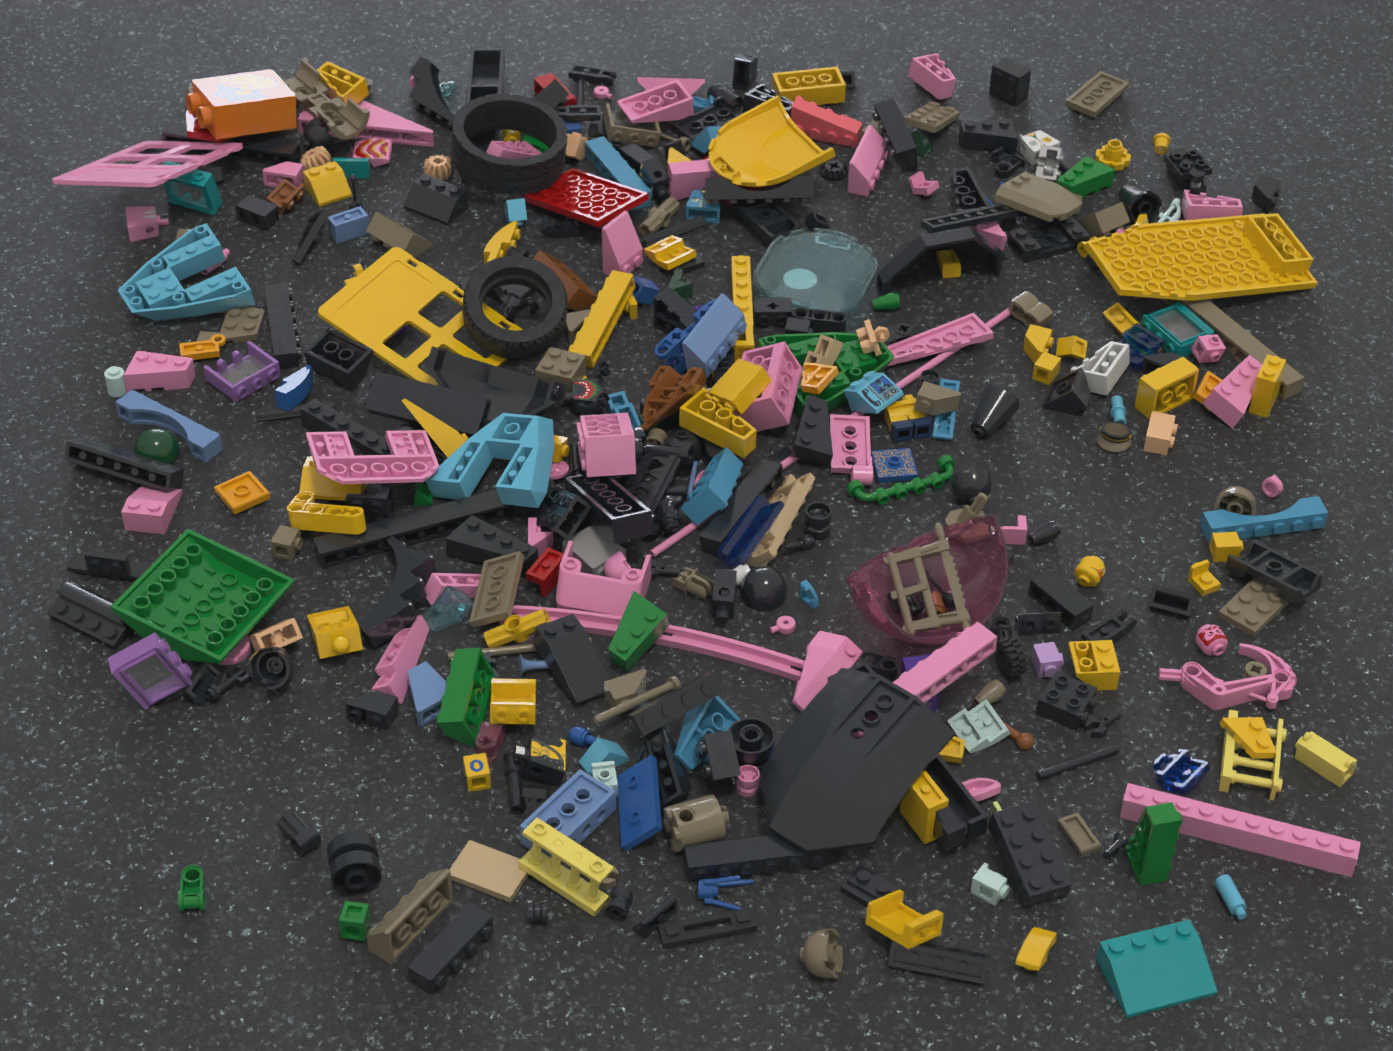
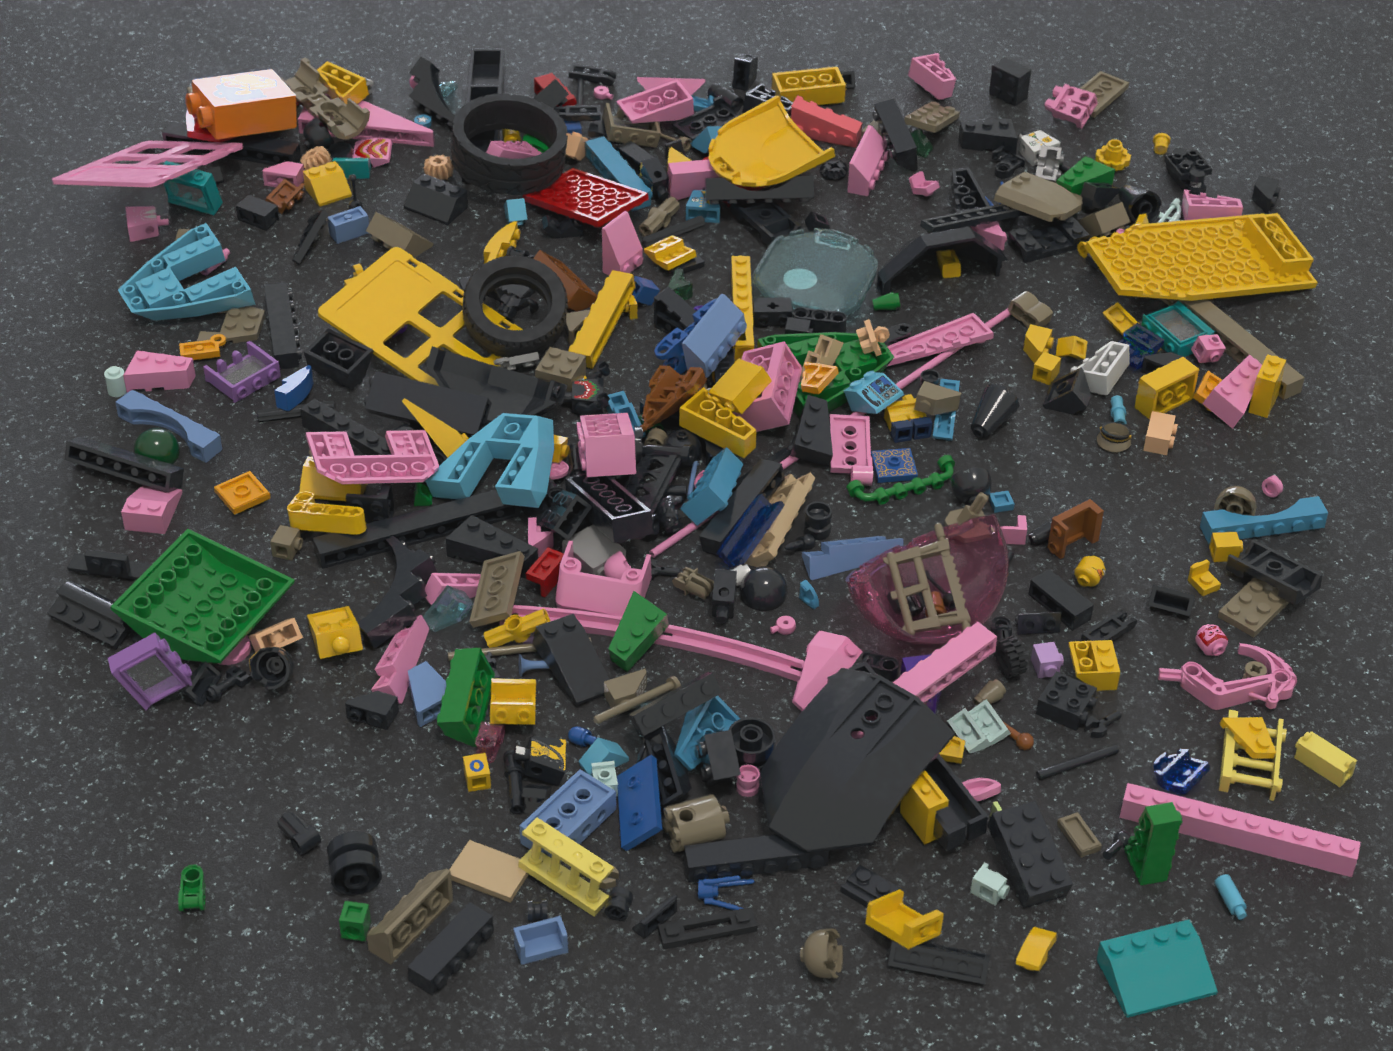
none -> dark azure tile [414,115,431,128]
none -> light grey hinge [493,352,539,371]
none -> medium blue panel [513,916,568,965]
none -> medium blue wedge [802,536,903,580]
none -> dark azure tile [988,491,1015,513]
none -> bright pink hips [1045,84,1098,129]
none -> dark orange panel [1048,499,1104,559]
none -> black slope [1081,182,1121,210]

